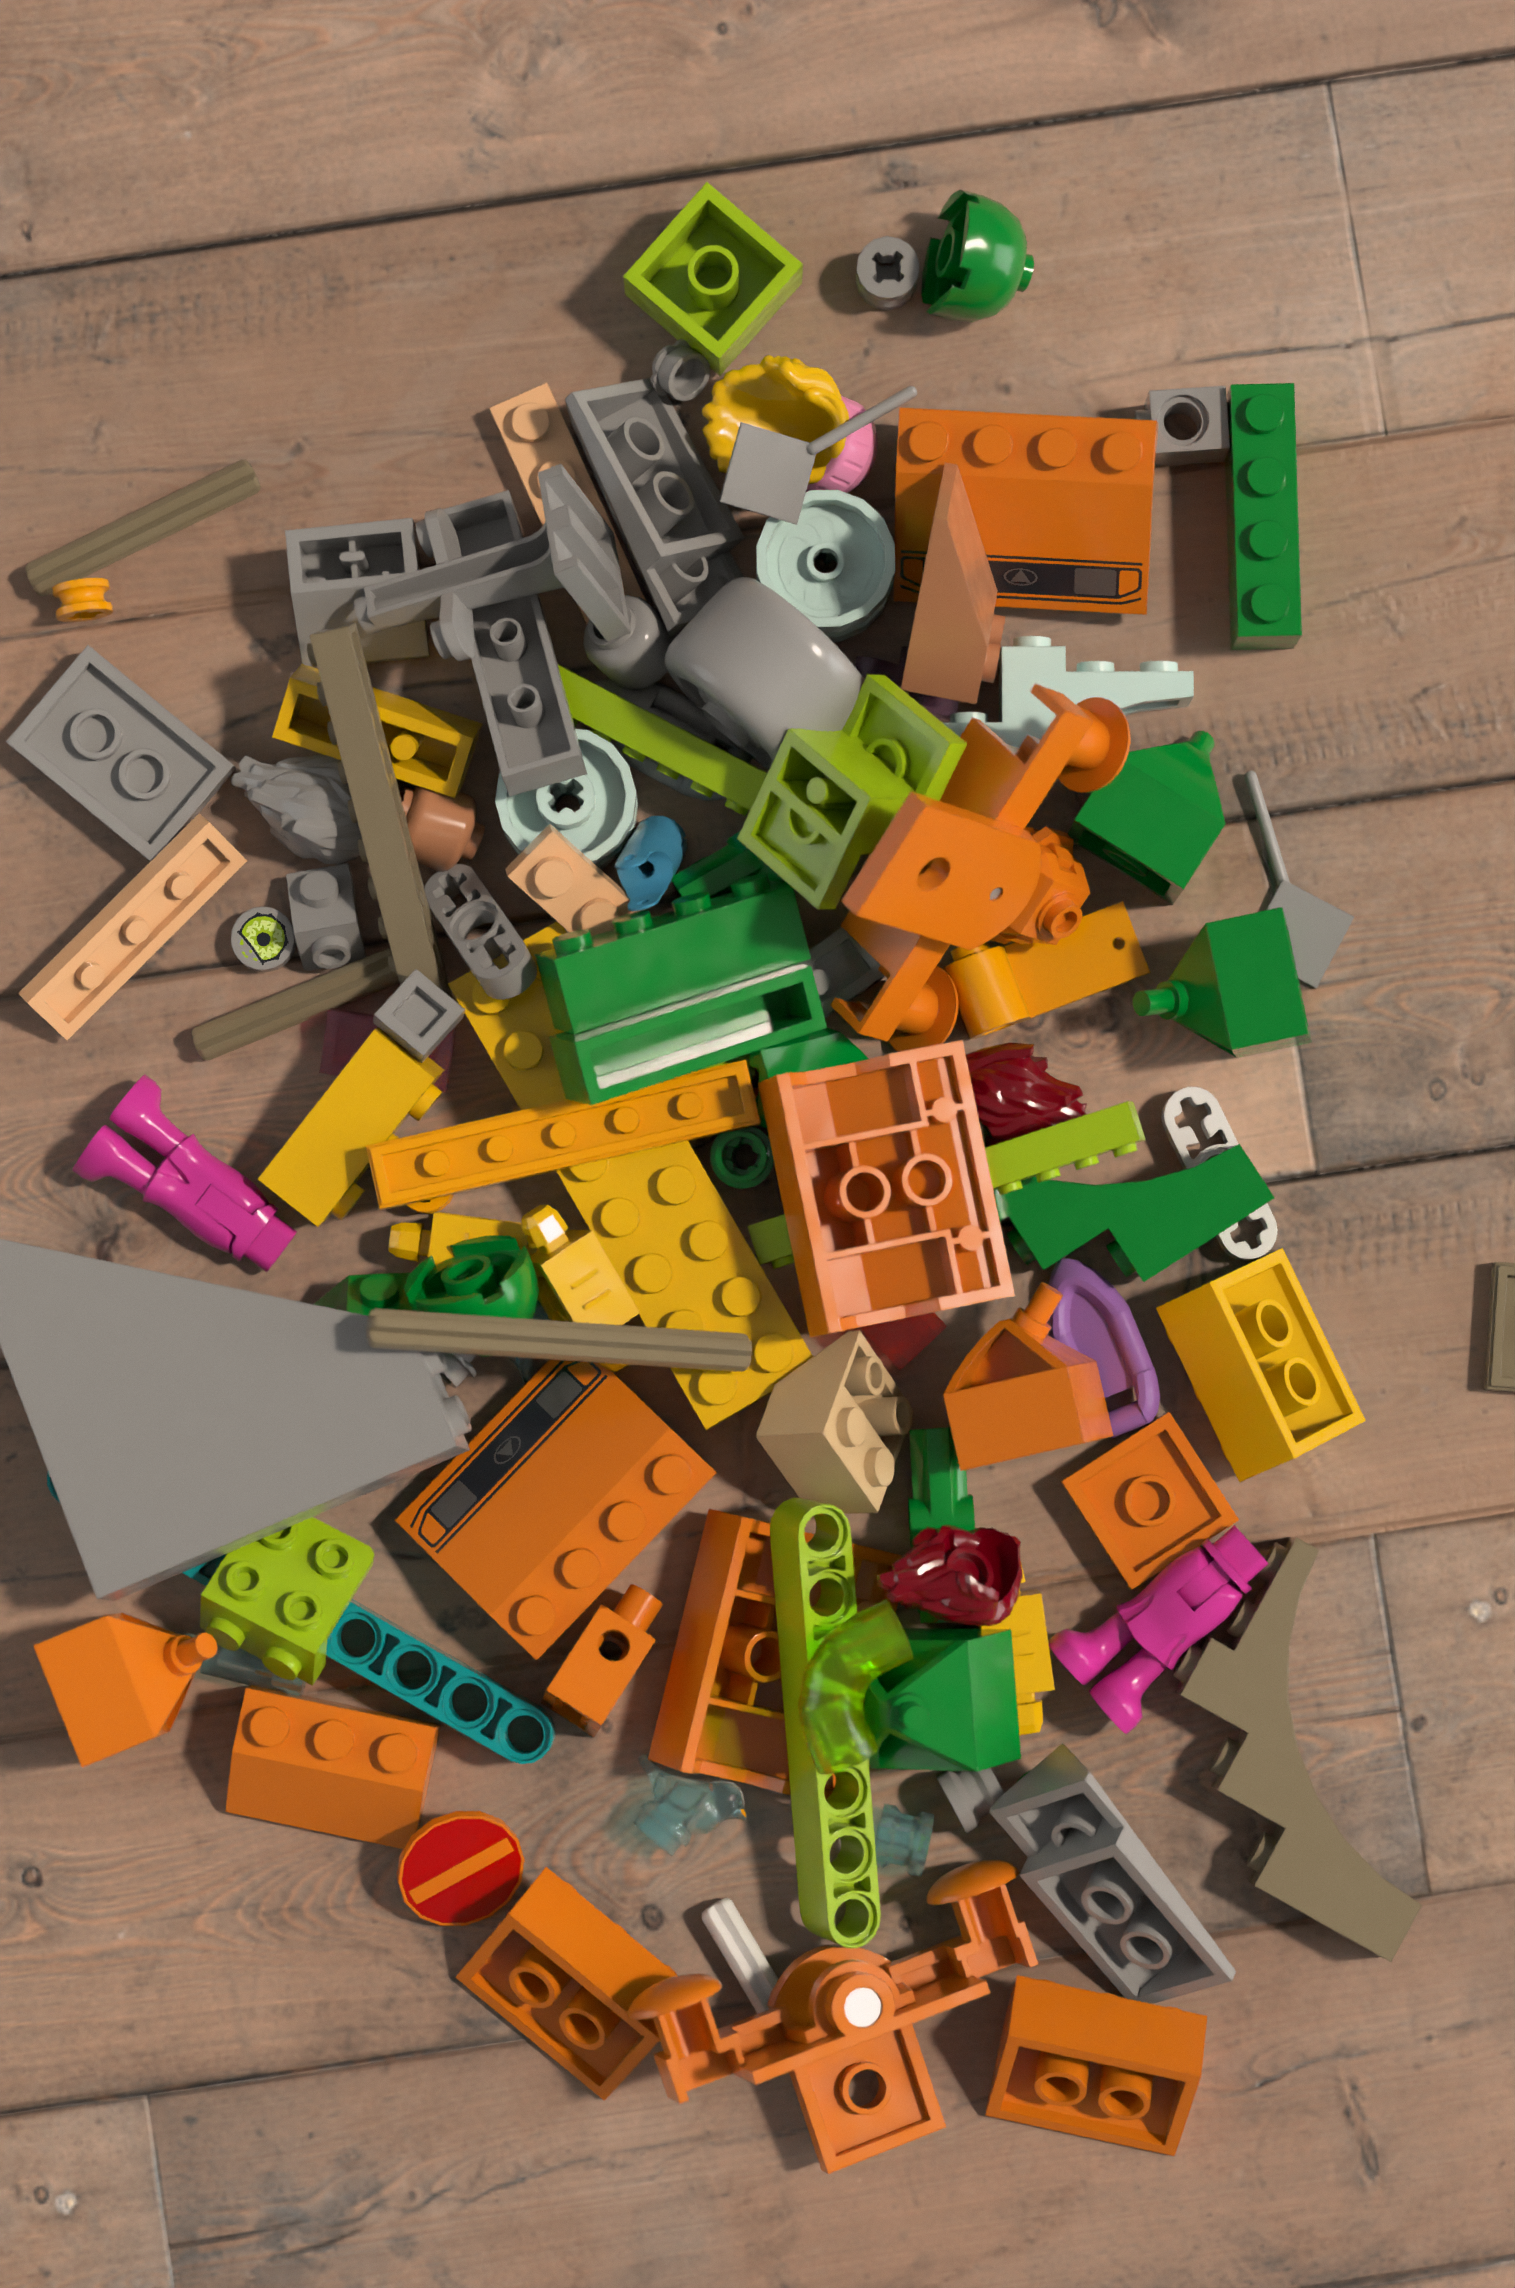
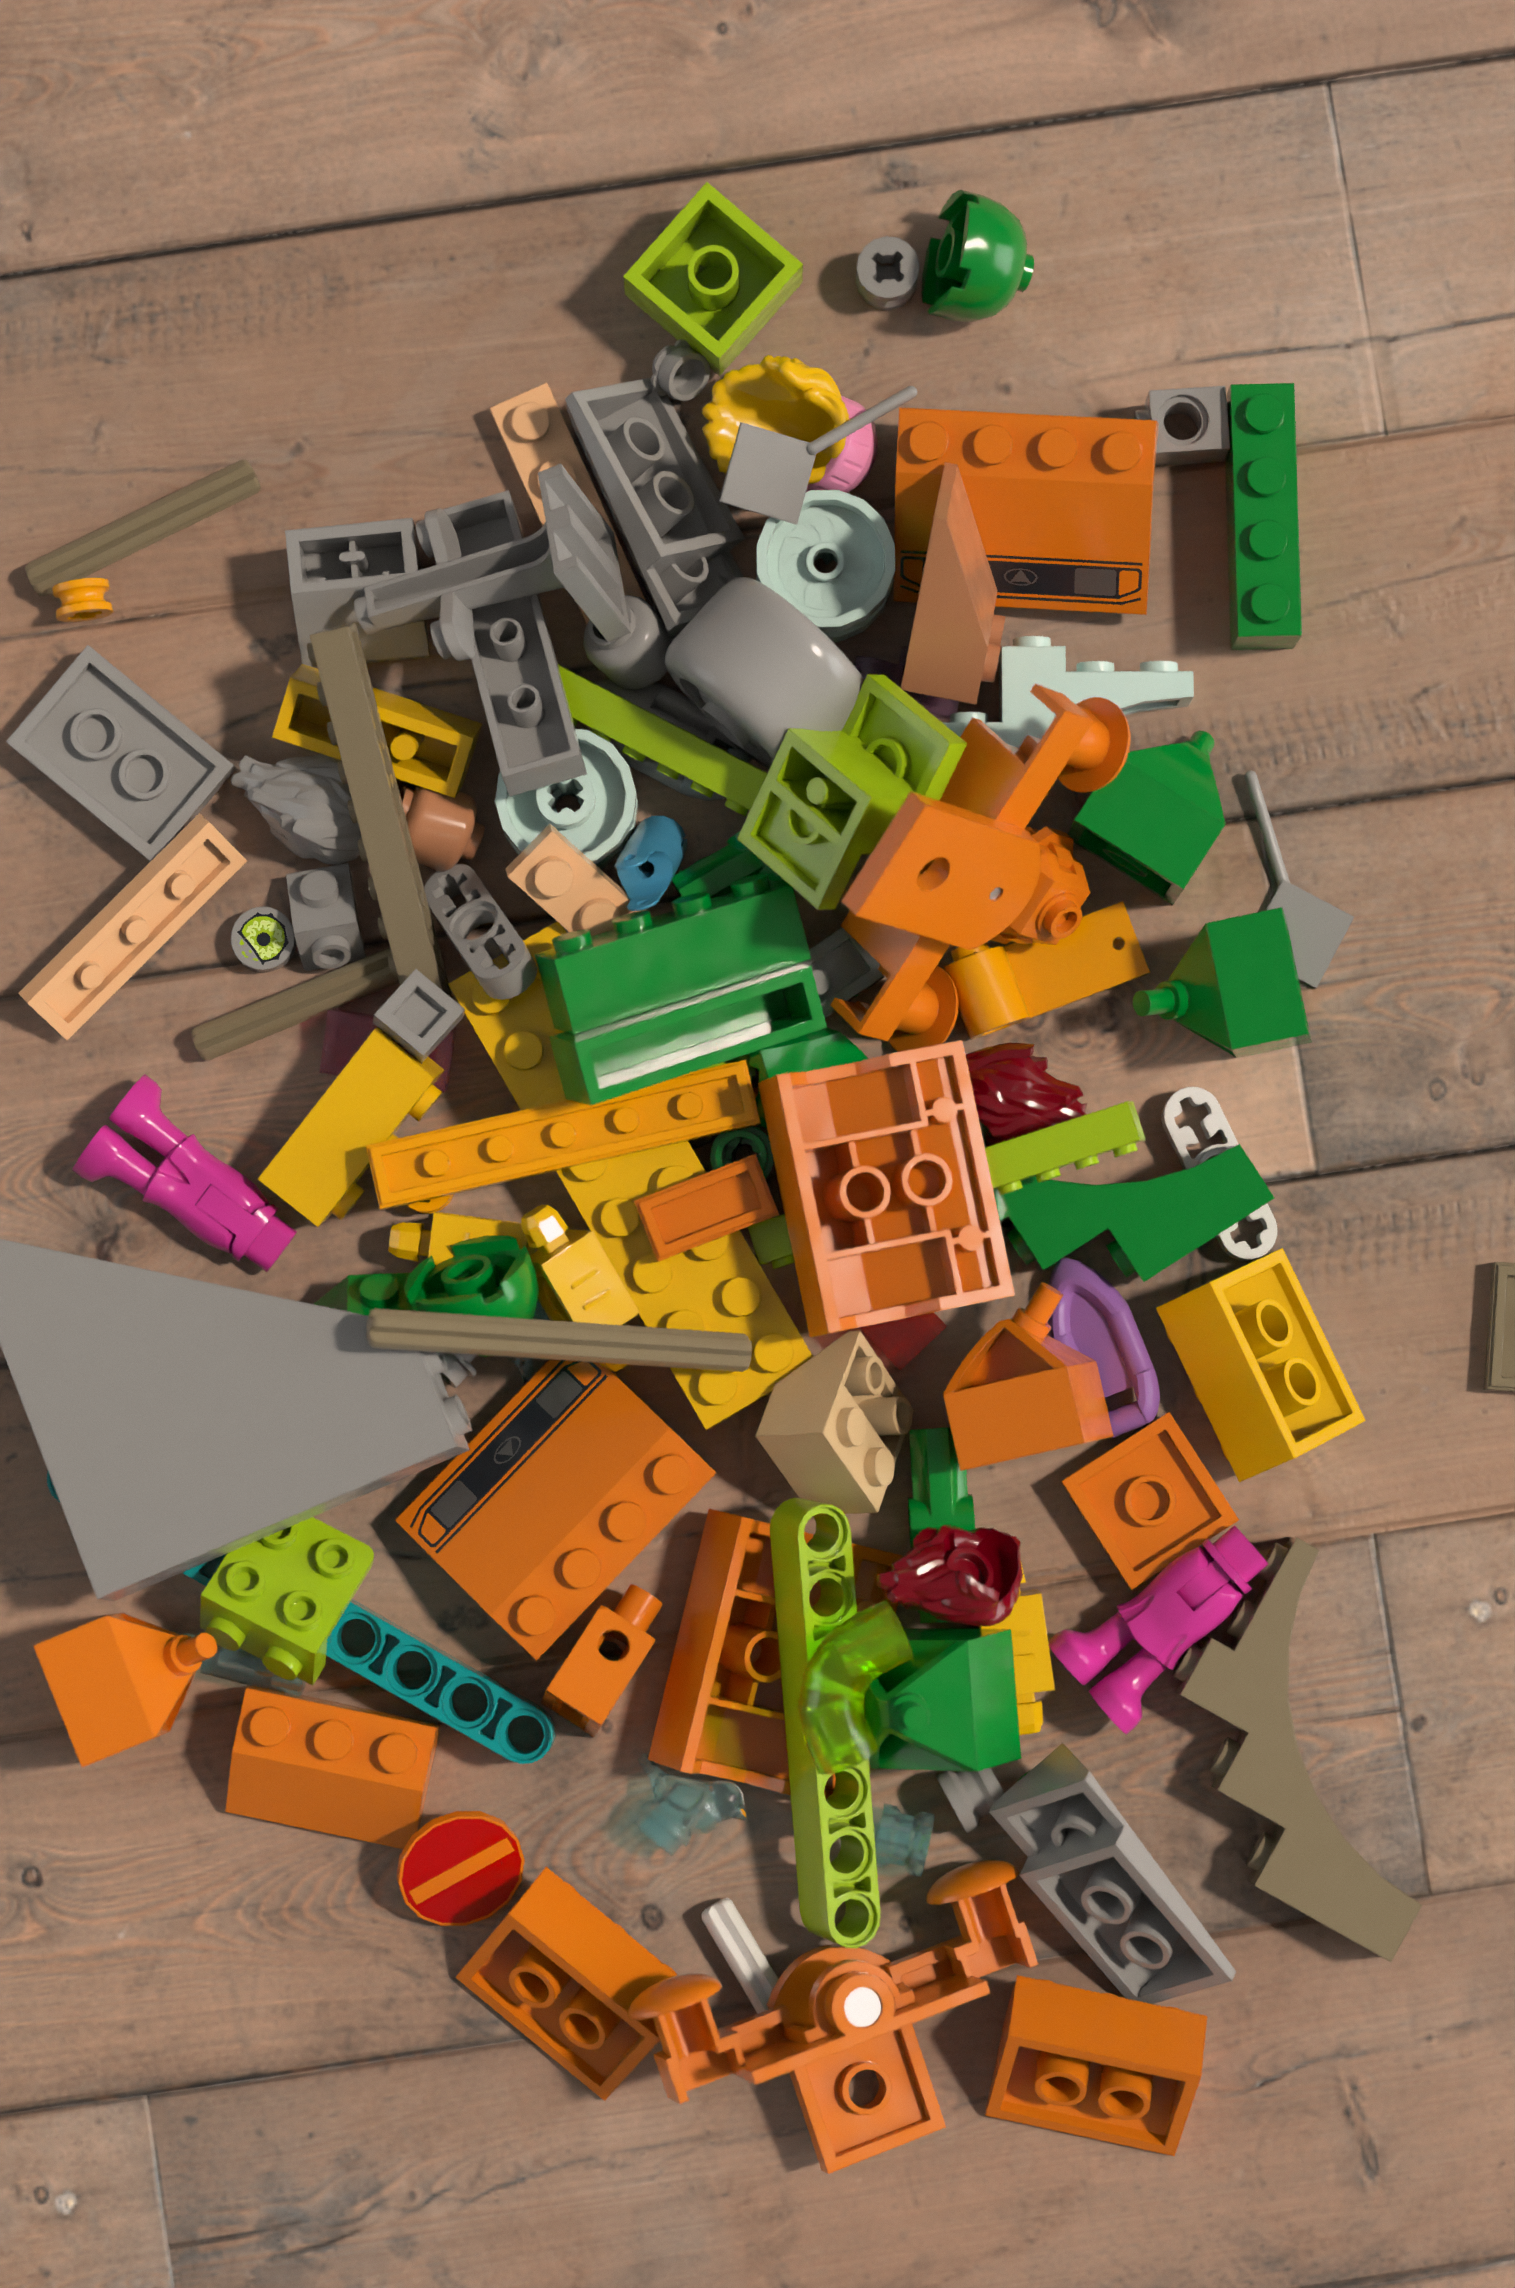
none -> orange tile [634,1154,779,1262]

